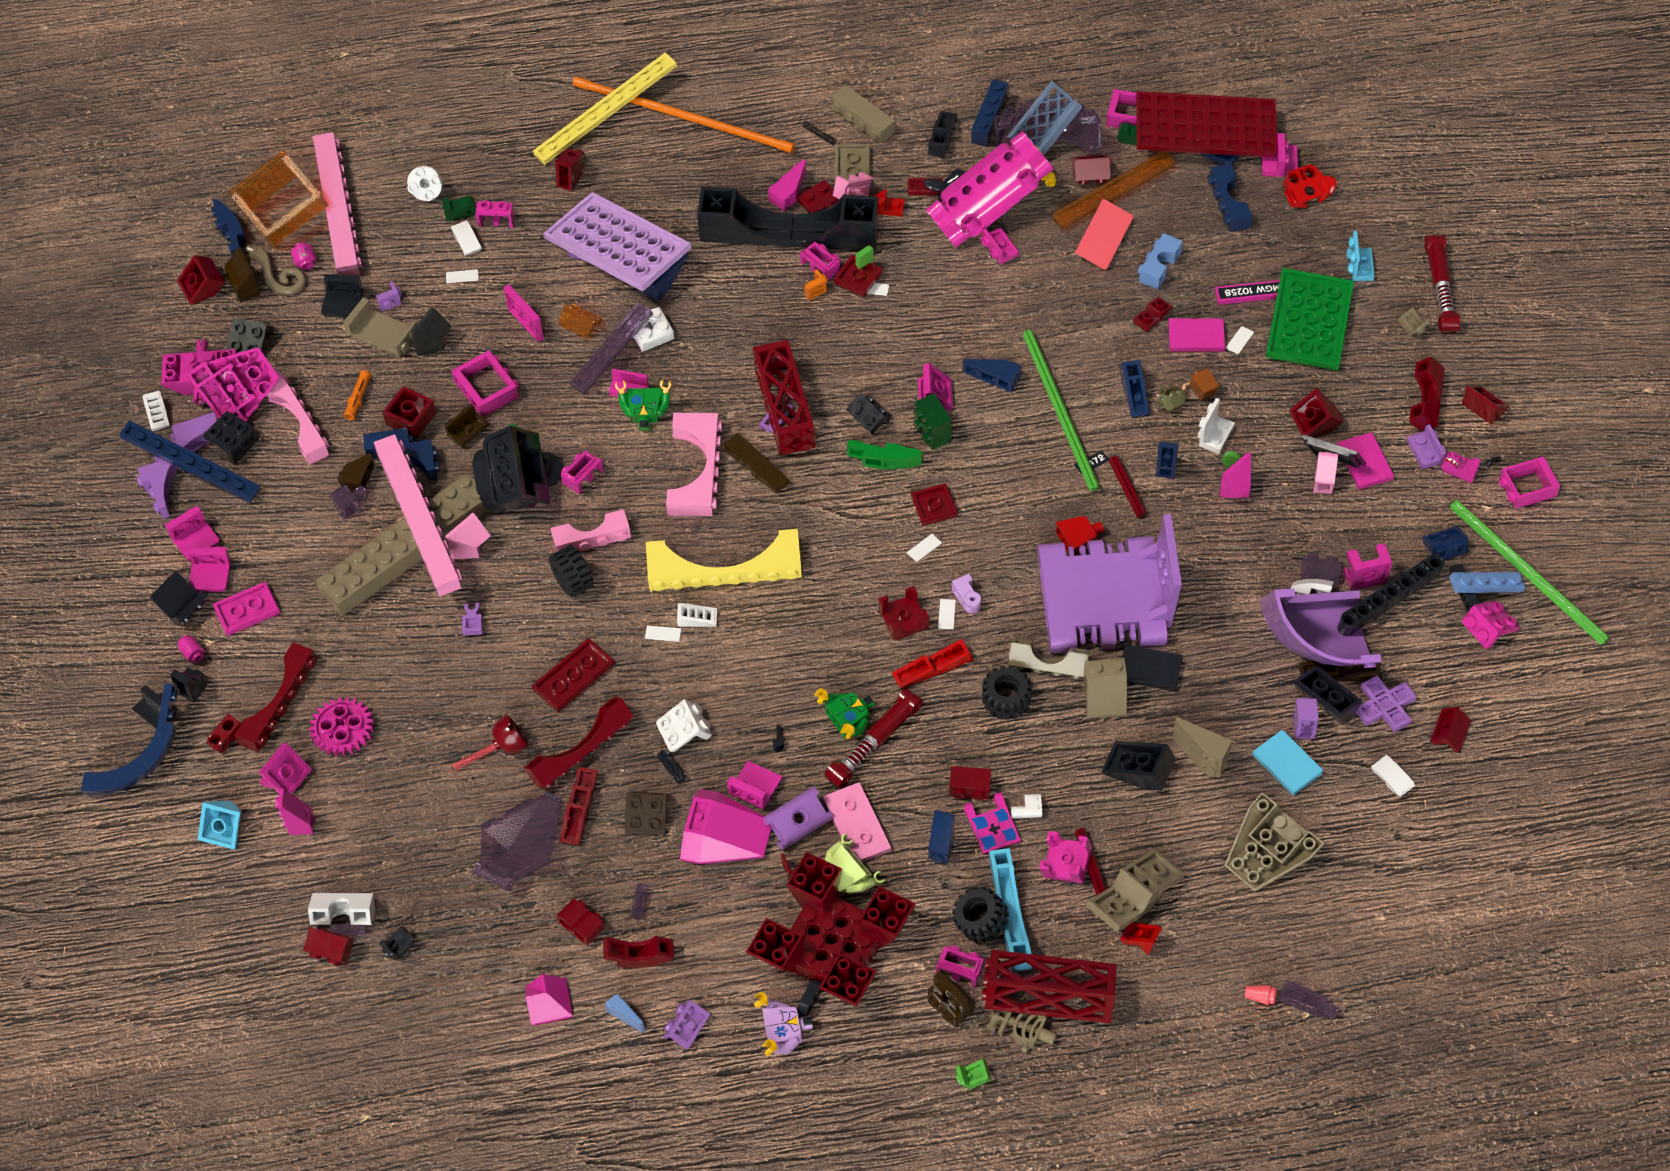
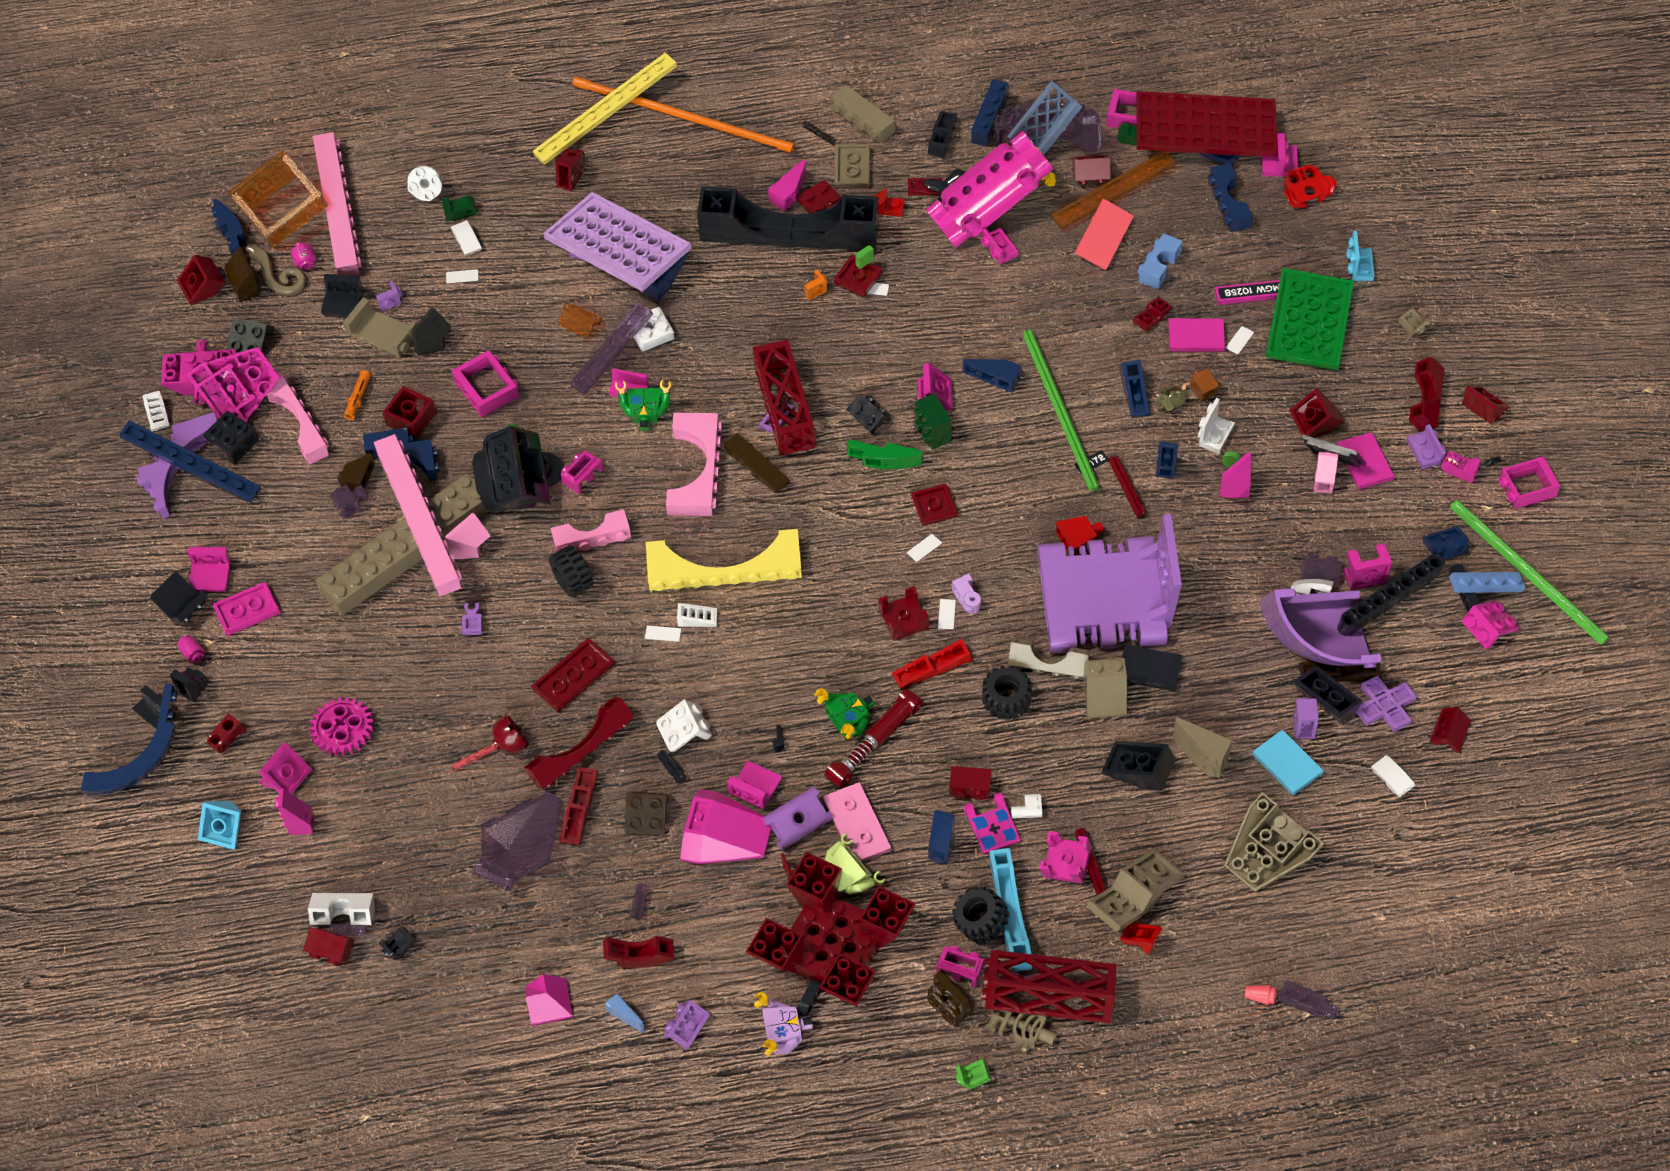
dark pink bracket [165,506,220,561] -> none
dark red arch [234,642,316,753] -> none
dark brown bracket [445,404,489,448] -> none
dark pink window [476,200,515,228] -> none
dark pink tile [504,284,544,342] -> none
dark red brick [556,898,604,946] -> none
dark pink window [800,242,840,281] -> none
bright pink window [833,172,874,199] -> none
dark red piece [1425,235,1460,332] -> none

